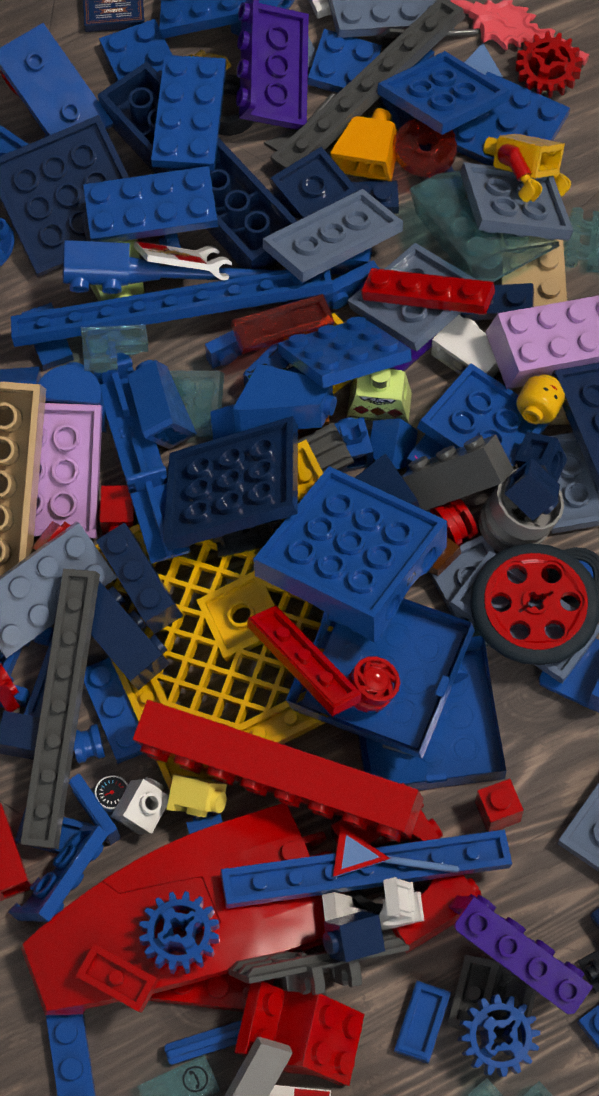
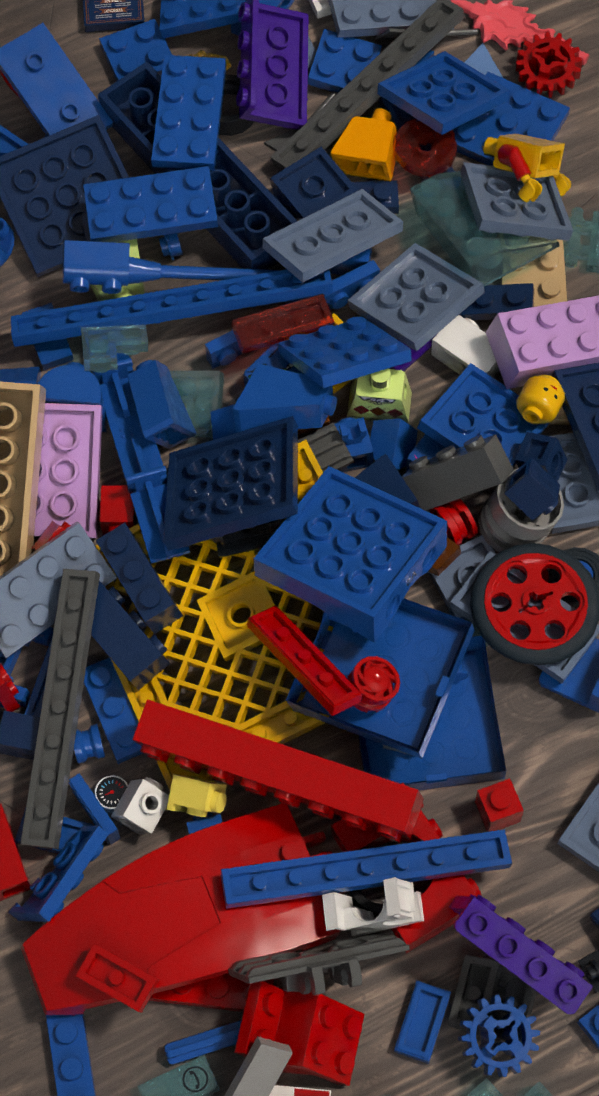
white flag [134,241,232,280] -> none
blue gear [139,891,220,974] -> none
dark blue brick [323,911,385,962] -> none
medium blue piece [333,825,459,878] -> none
red plate [361,268,495,315] -> none

